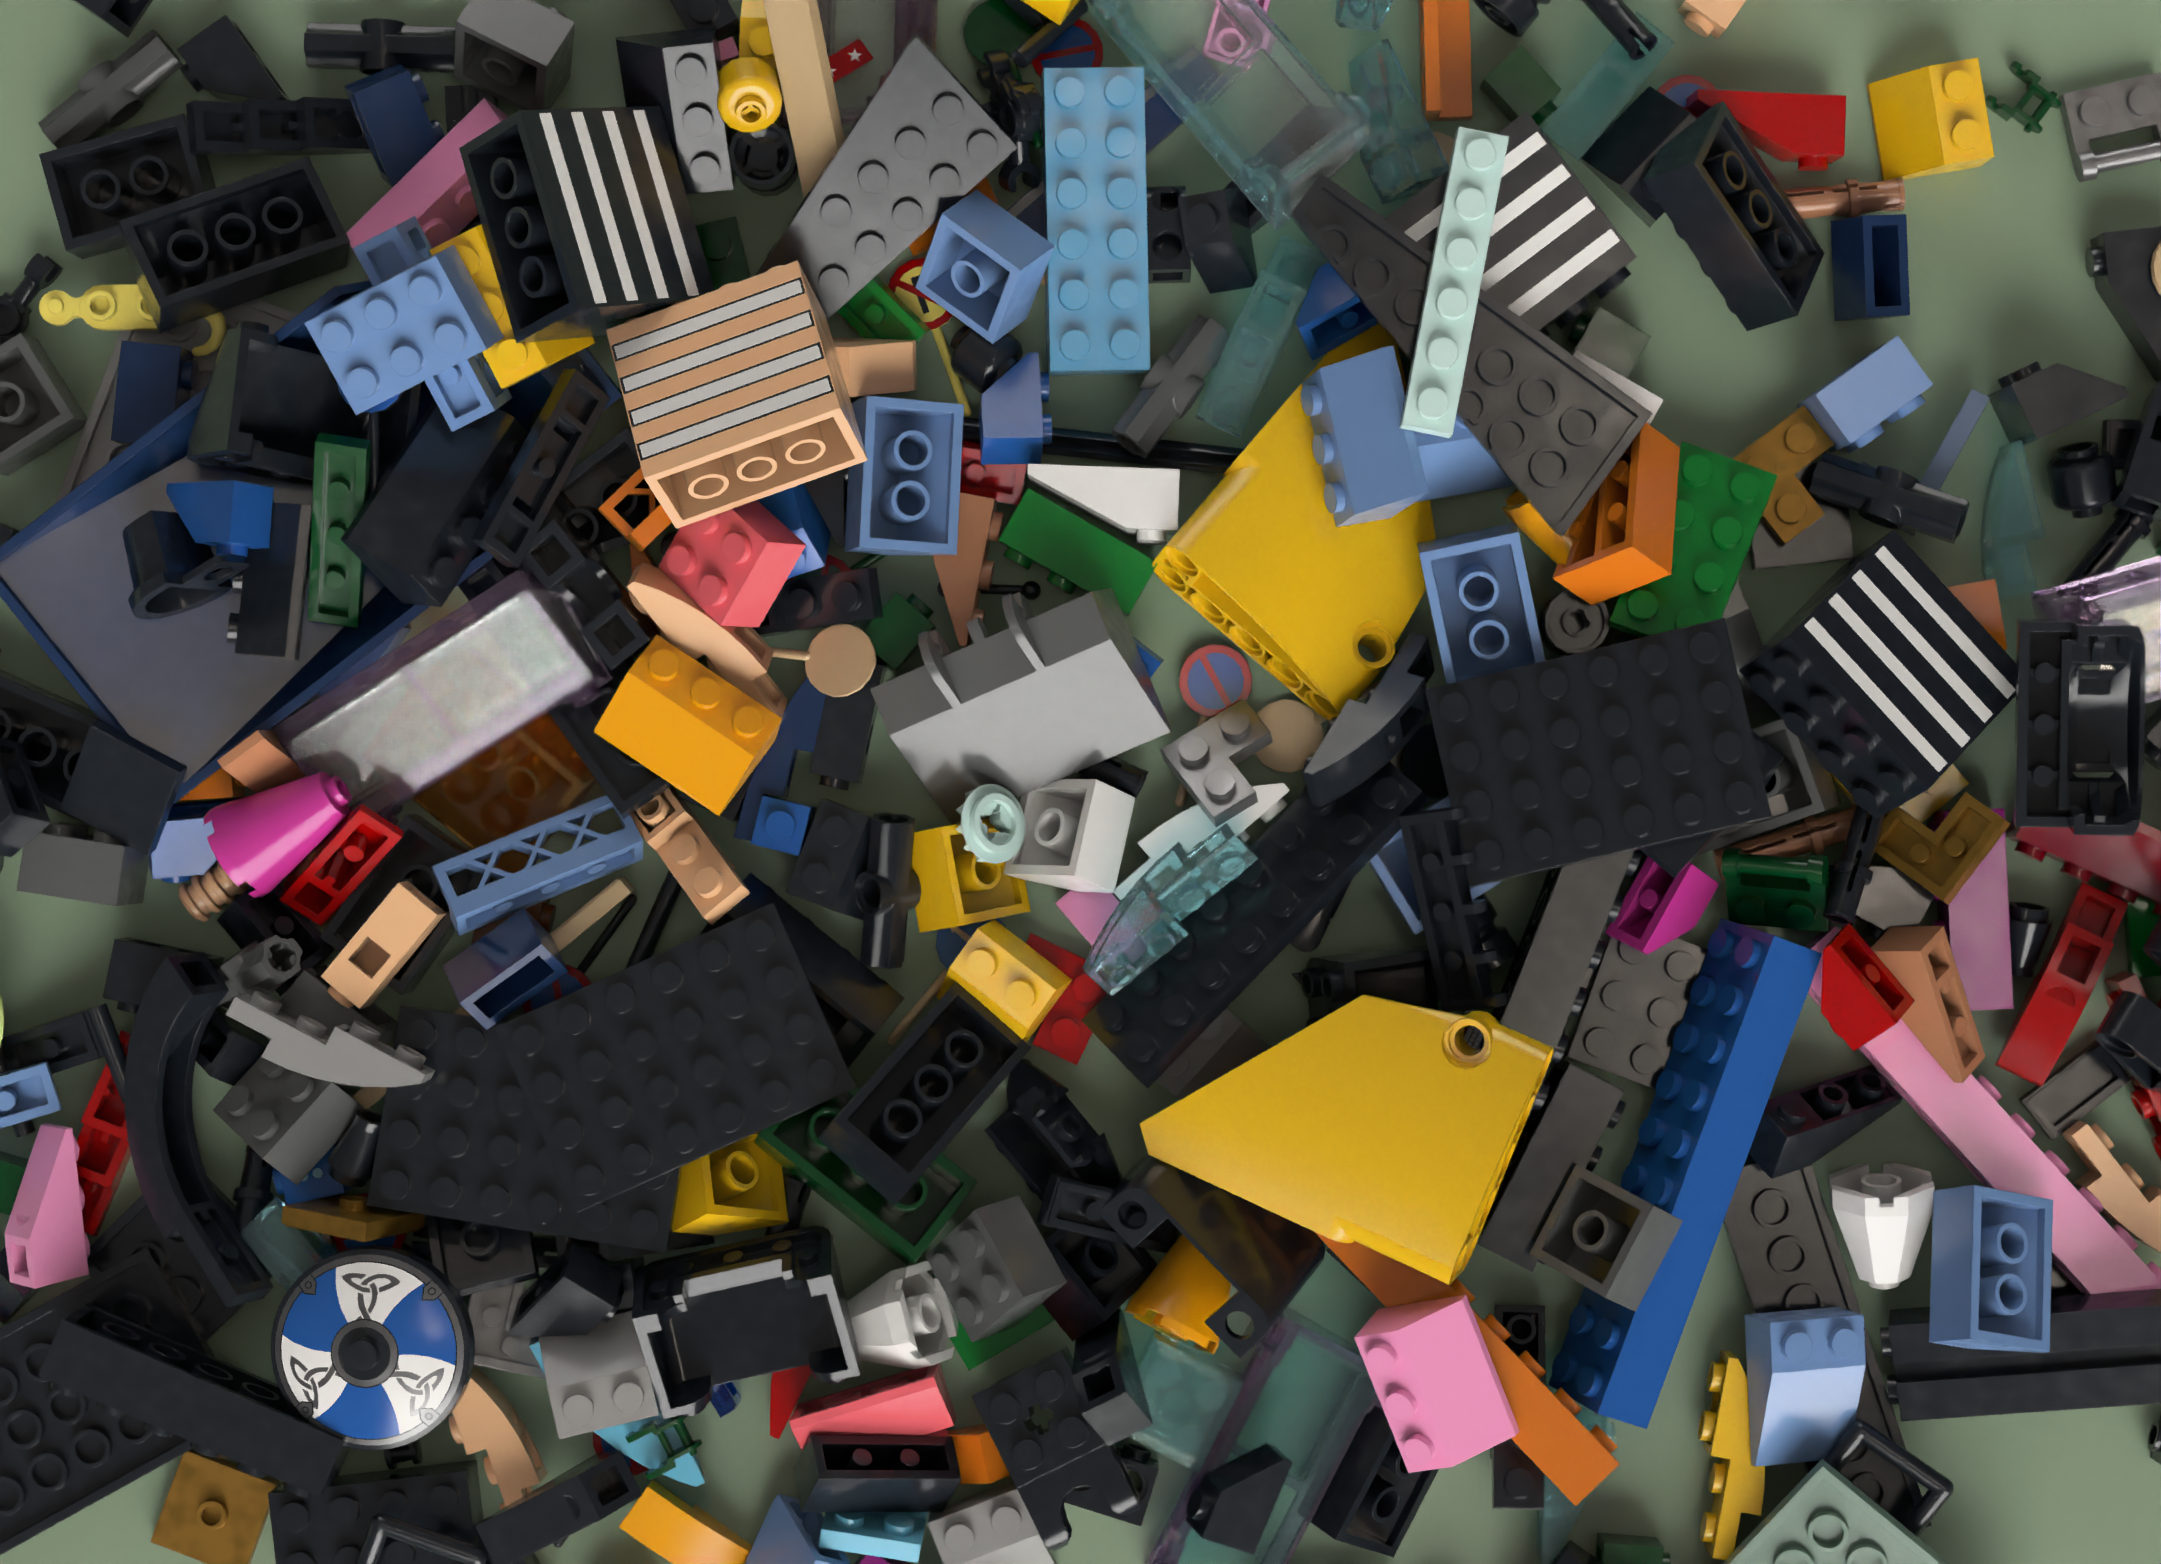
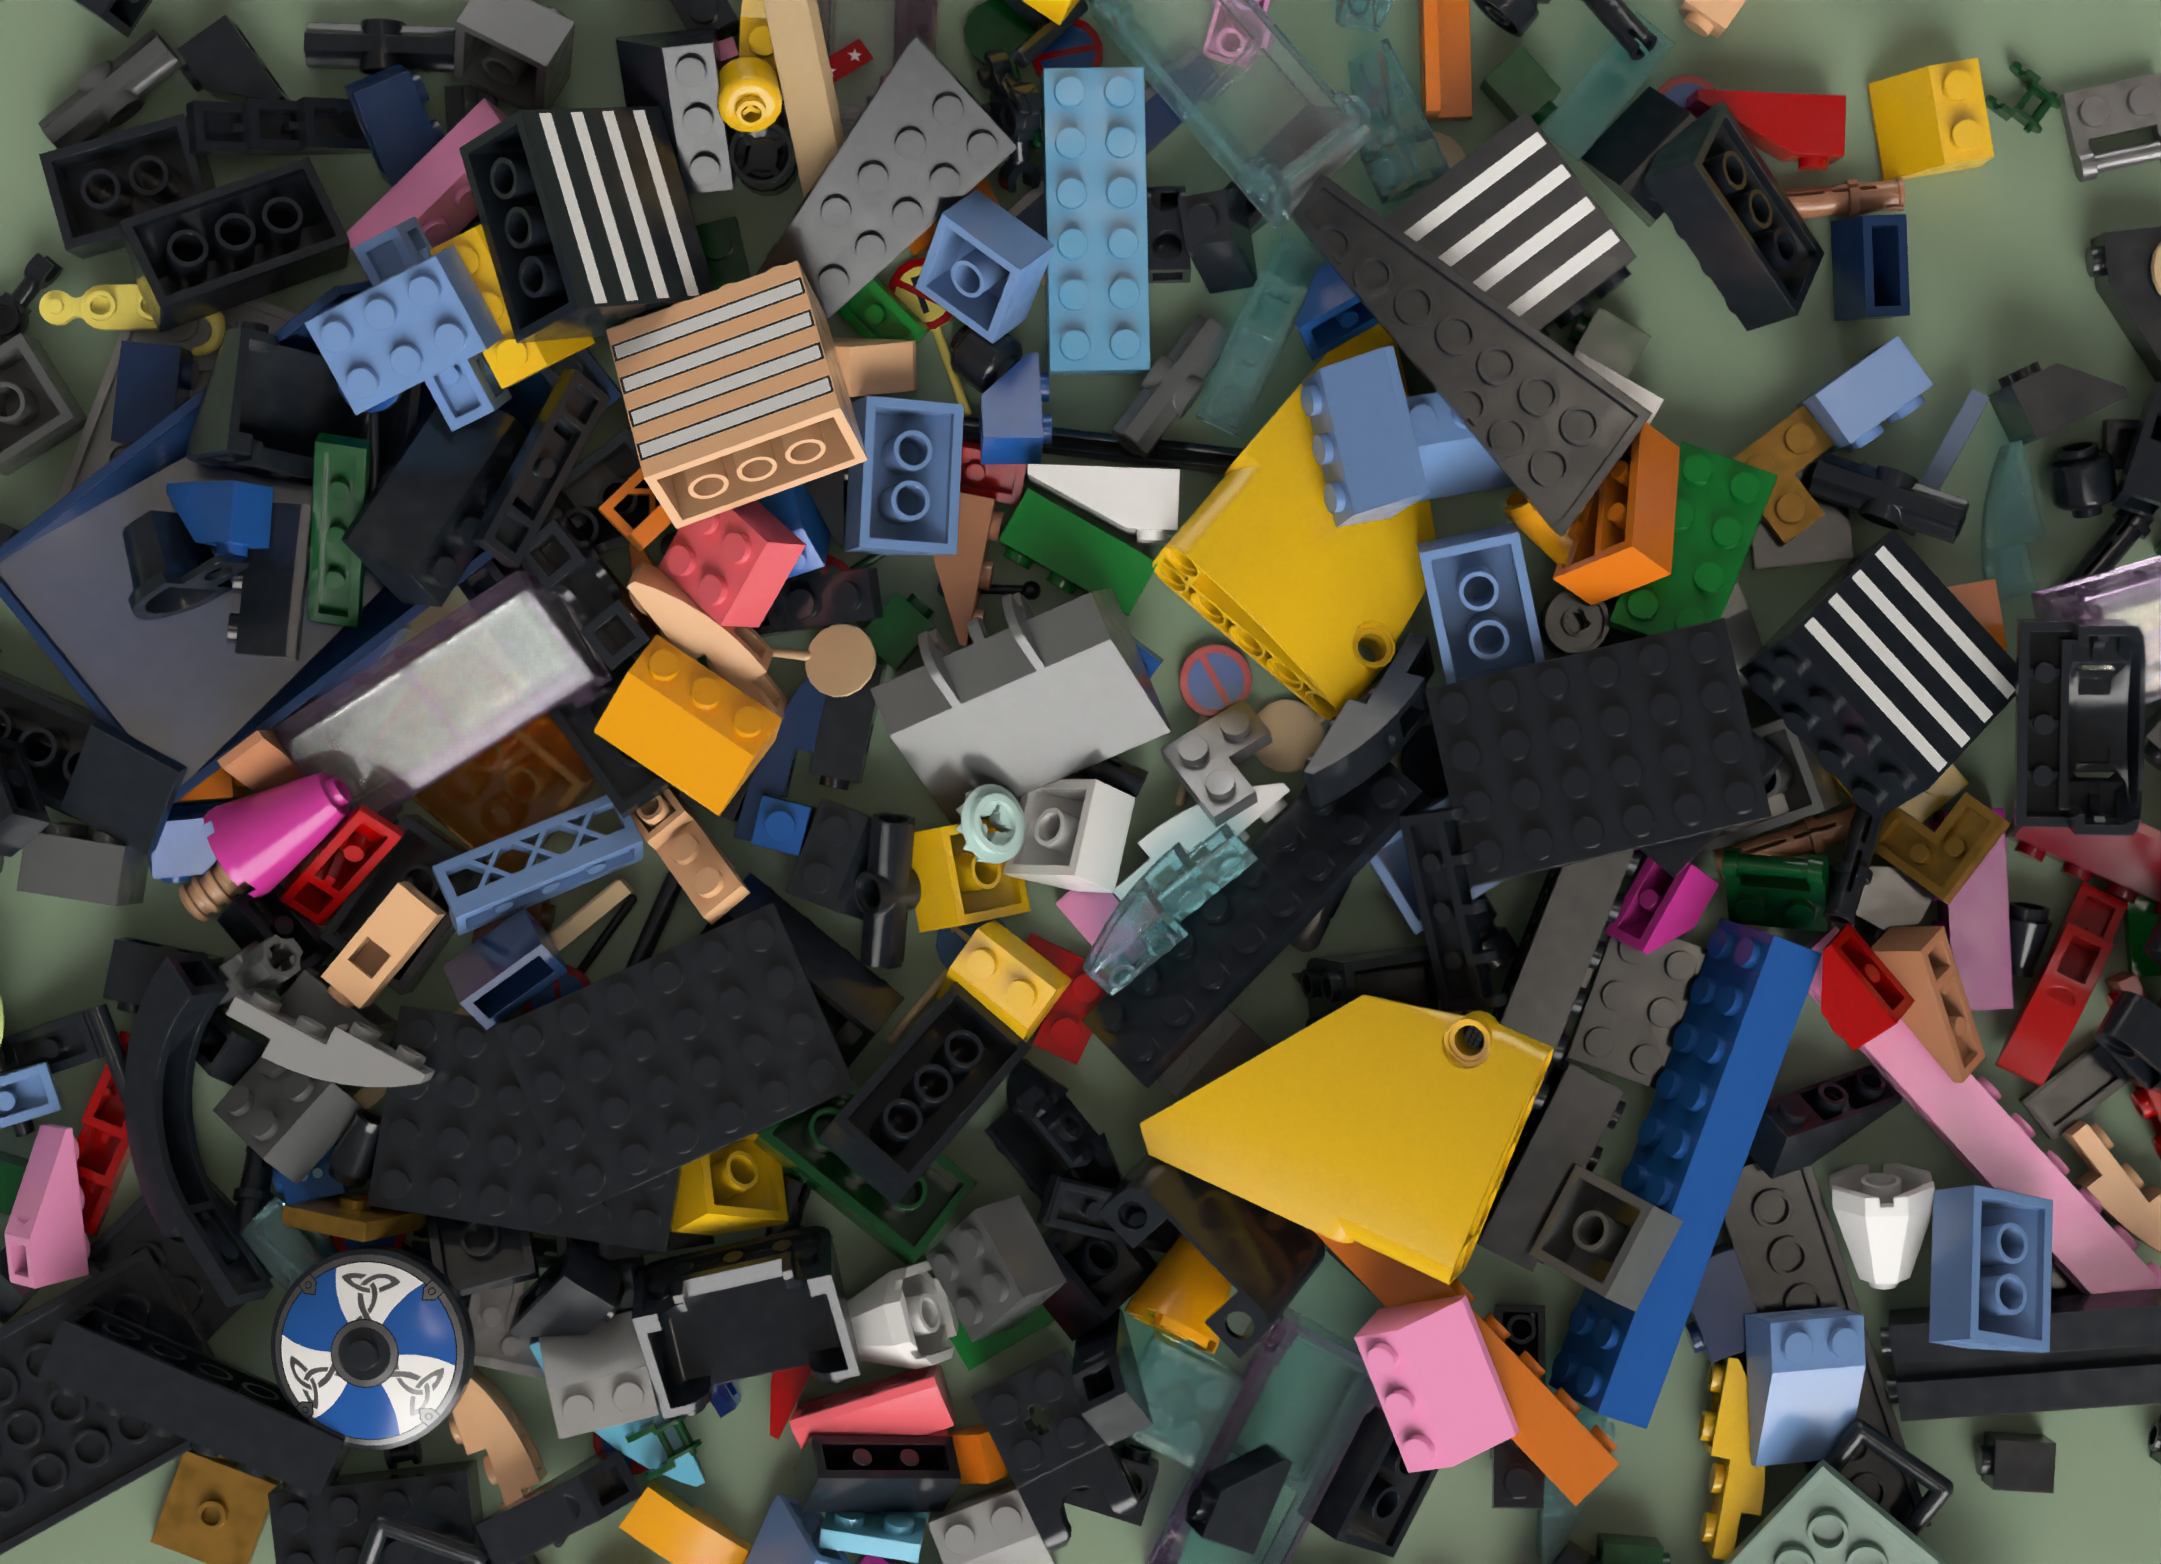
light aqua plate [1399,126,1509,438] -> none
none -> dark blue piece [1685,1242,1758,1363]
none -> black brick [1975,1431,2056,1493]

